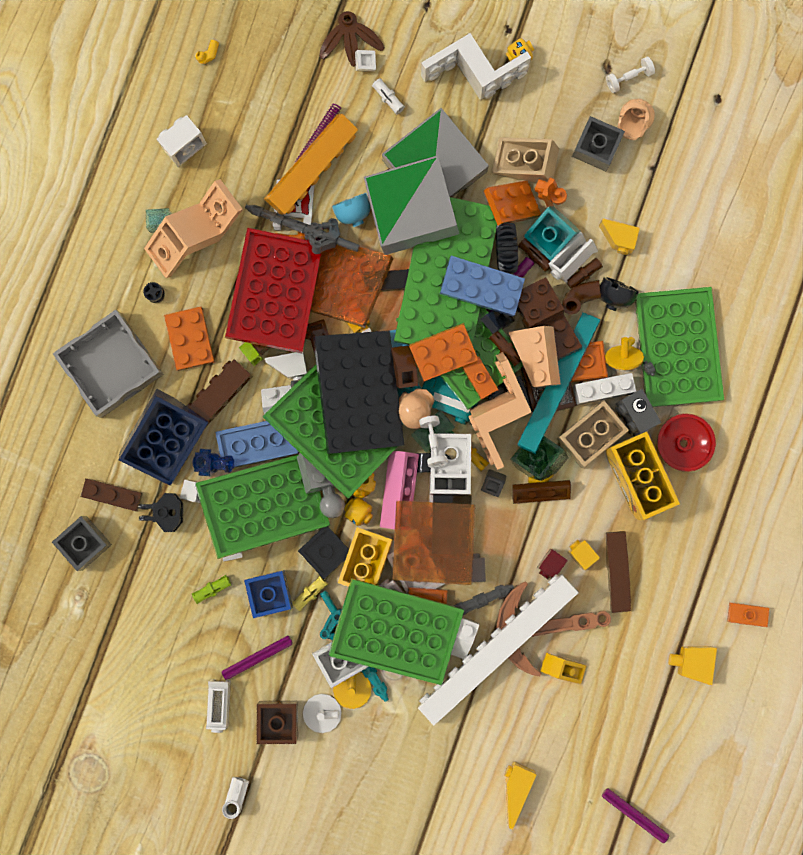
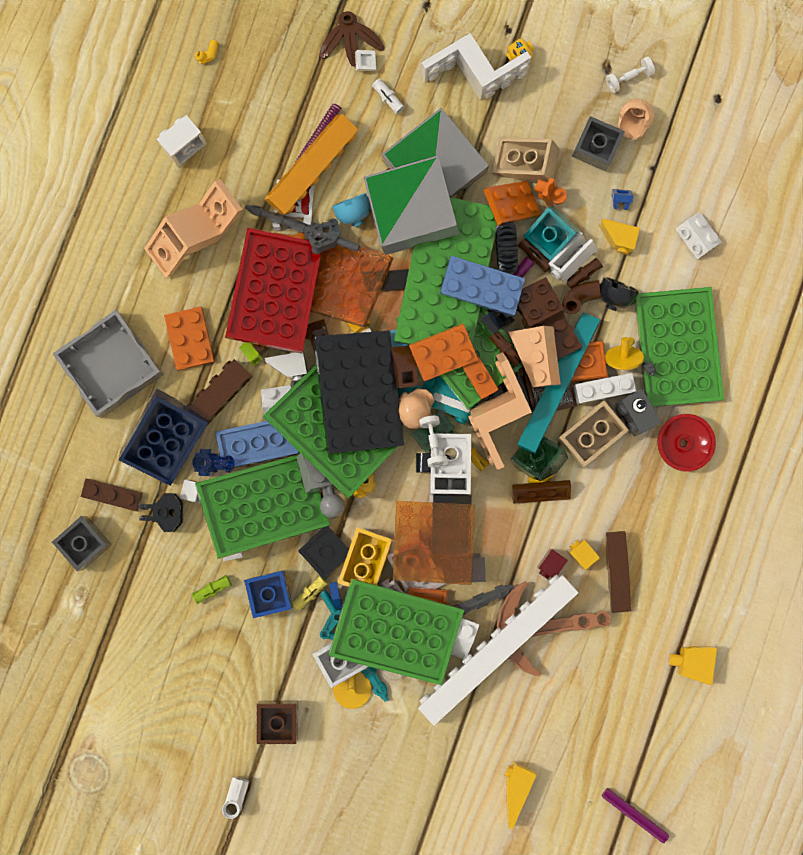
black wheel [143,282,165,303] -> none
clear light blue brick [146,208,172,233] -> none
white window [206,679,231,733] -> none
magenta axle [222,636,293,680] -> none
white shield [303,694,342,733] -> none
yellow head [344,498,373,526] -> none
bright pink brick [380,451,419,531] -> none
dark grey slope [481,469,507,497] -> none
yellow slope [540,653,587,684] -> none
yellow brick [606,432,680,520] -> none
orange plate [727,602,770,627] -> none
none -> blue tile [329,582,343,609]
none -> blue tile [611,189,633,210]
none -> white bracket [676,212,722,259]

